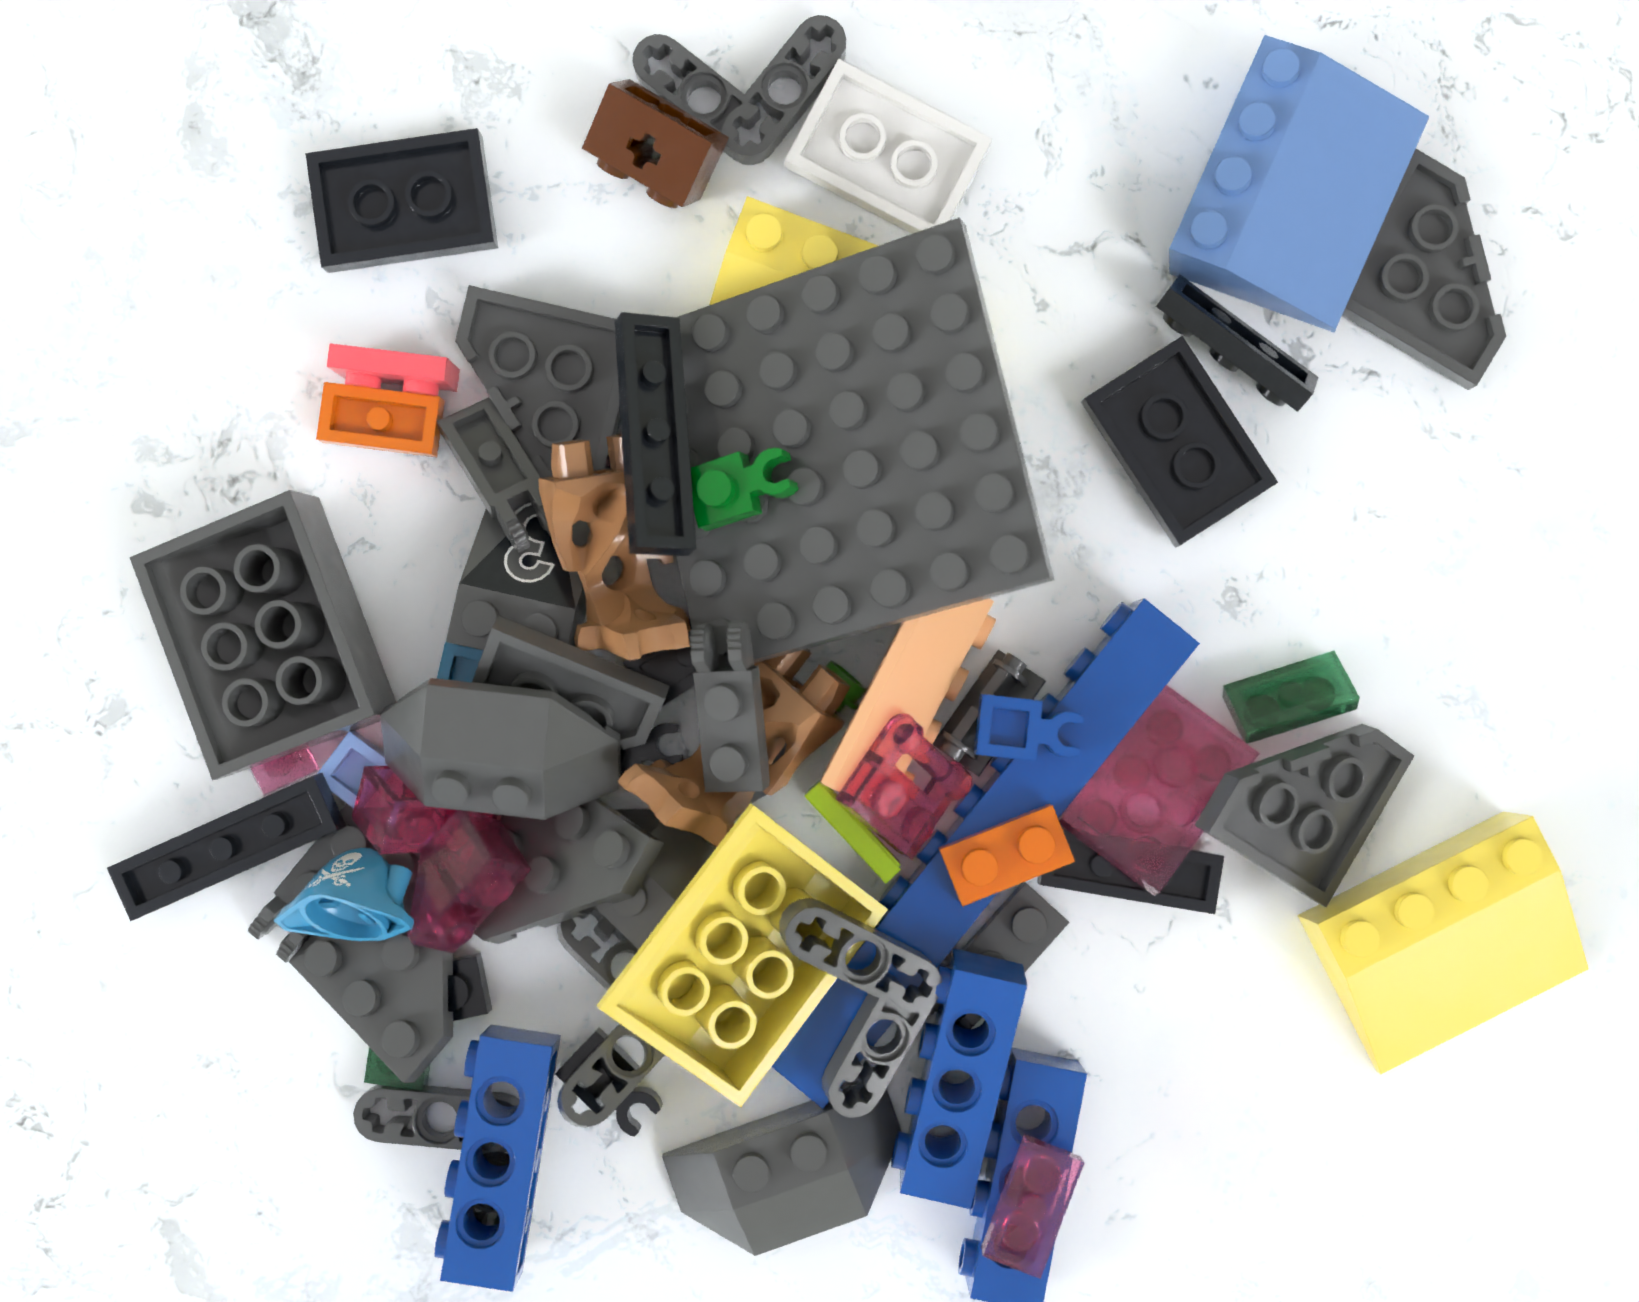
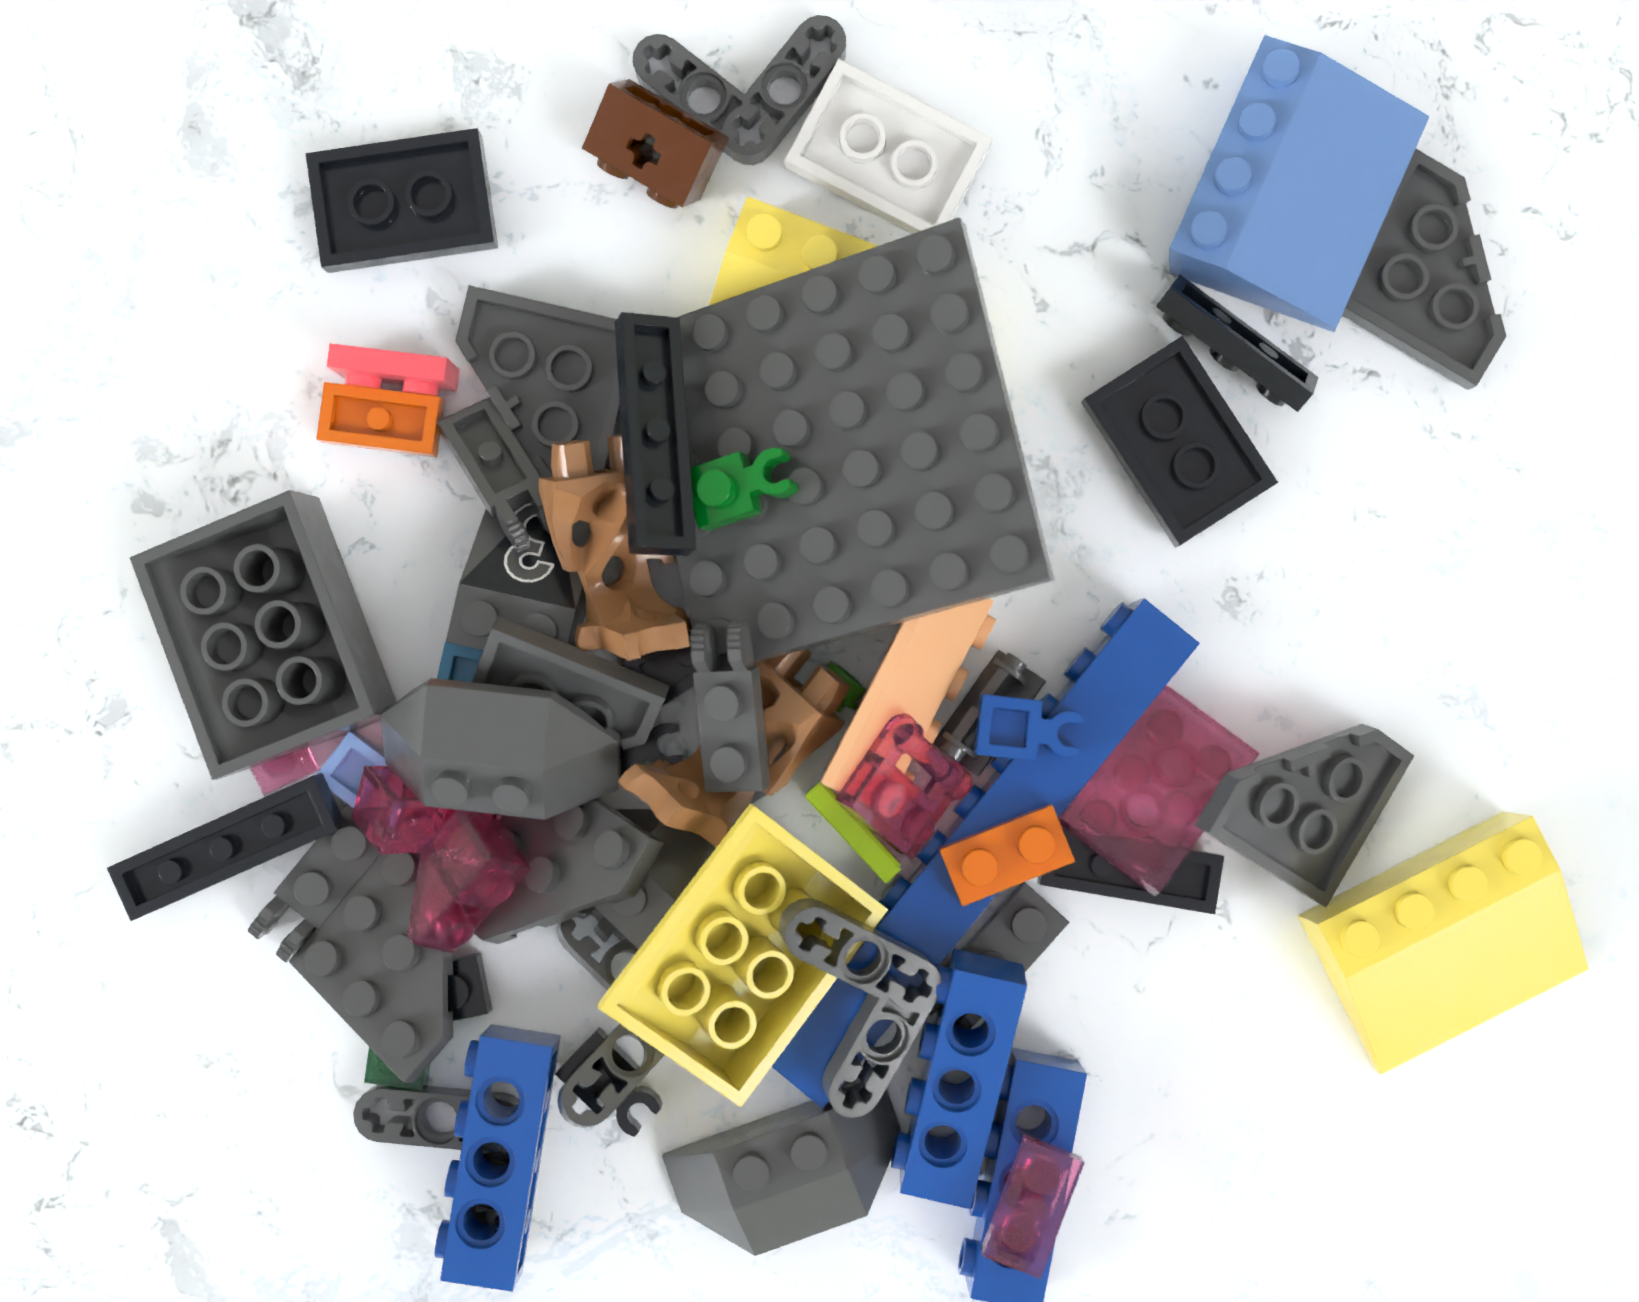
dark azure hat [274,848,414,941] -> none
clear green plate [1222,650,1360,745] -> none

